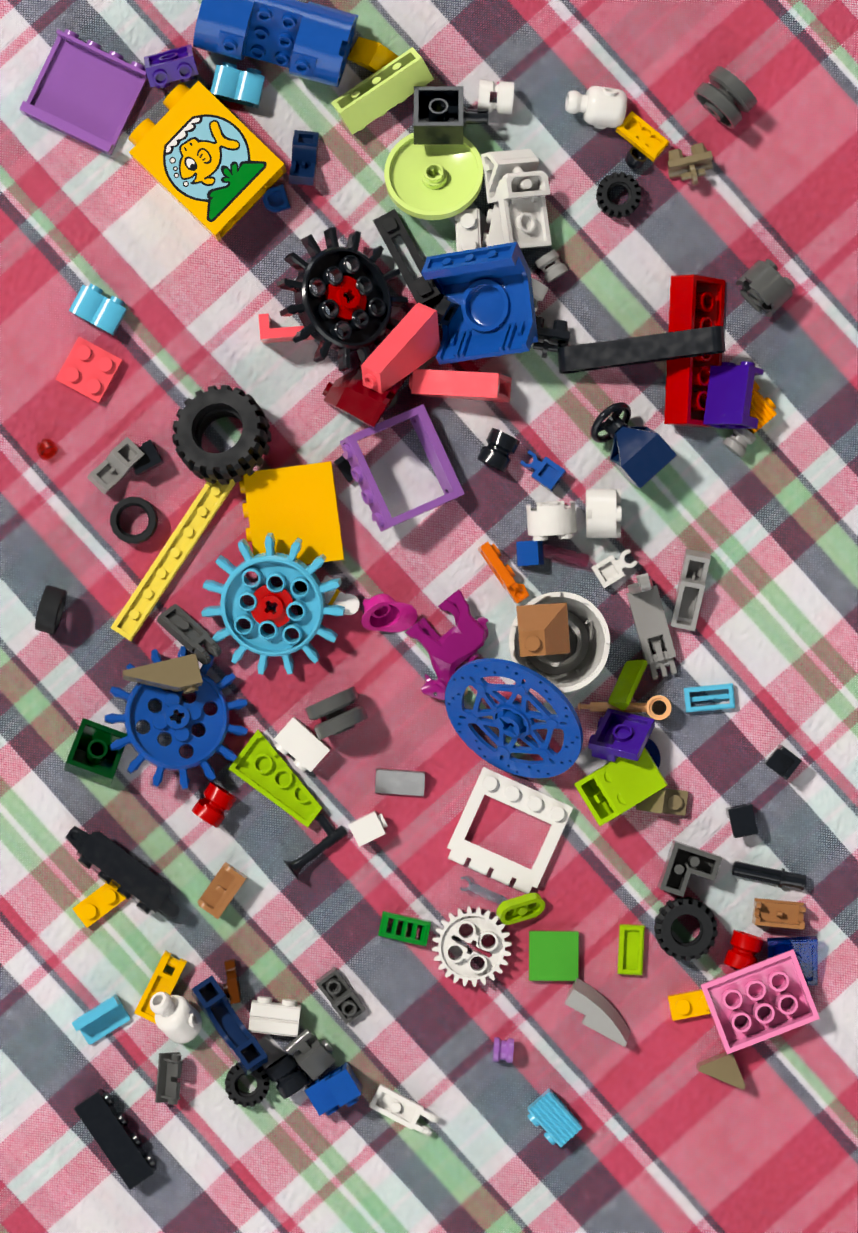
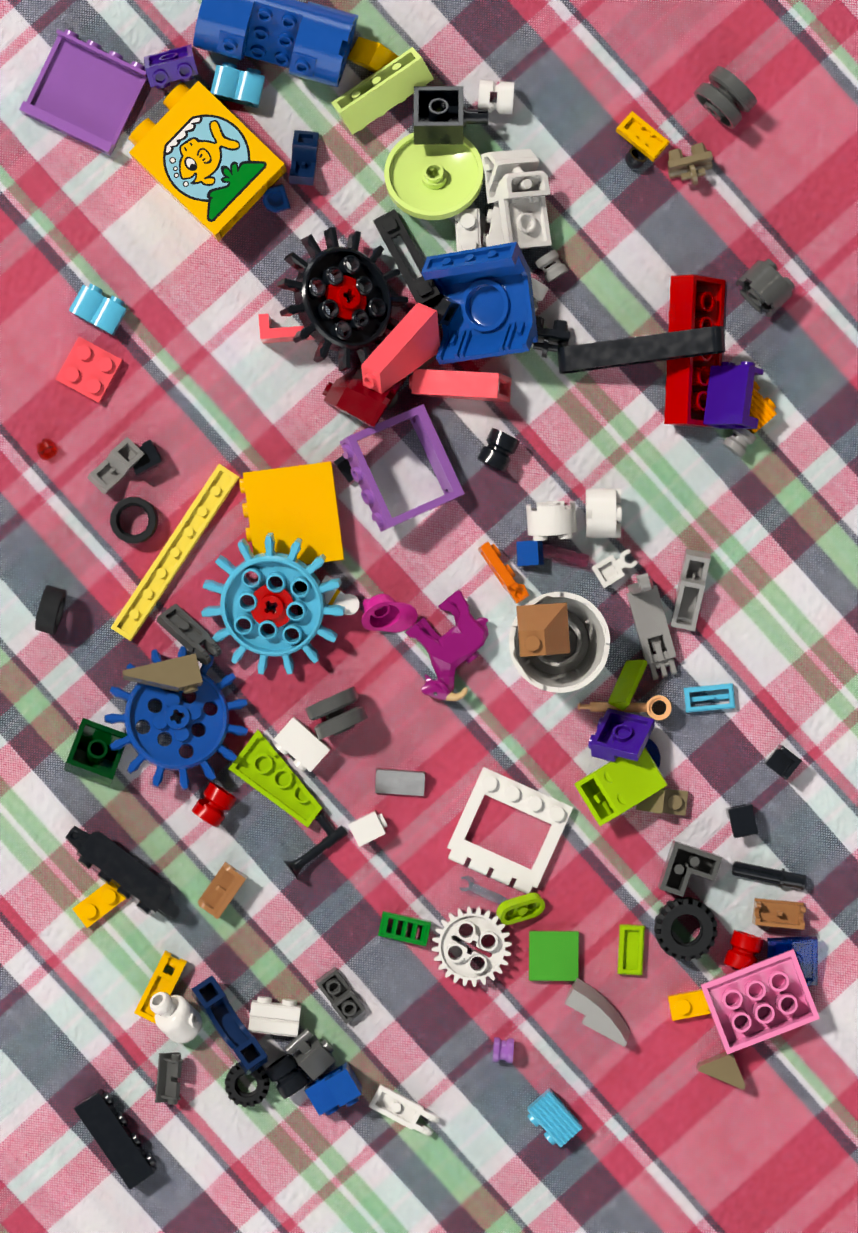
medium azure panel [72,994,131,1045] -> none
black tyre [172,385,271,485] -> none
reddish brown plate [223,959,242,1004] -> none
blue piece [445,658,583,778] -> none
blue plate [520,450,566,492] -> none
white piece [565,86,627,129] -> none
dark blue piece [591,402,677,488] -> none
black tyre [596,172,641,219] -> none

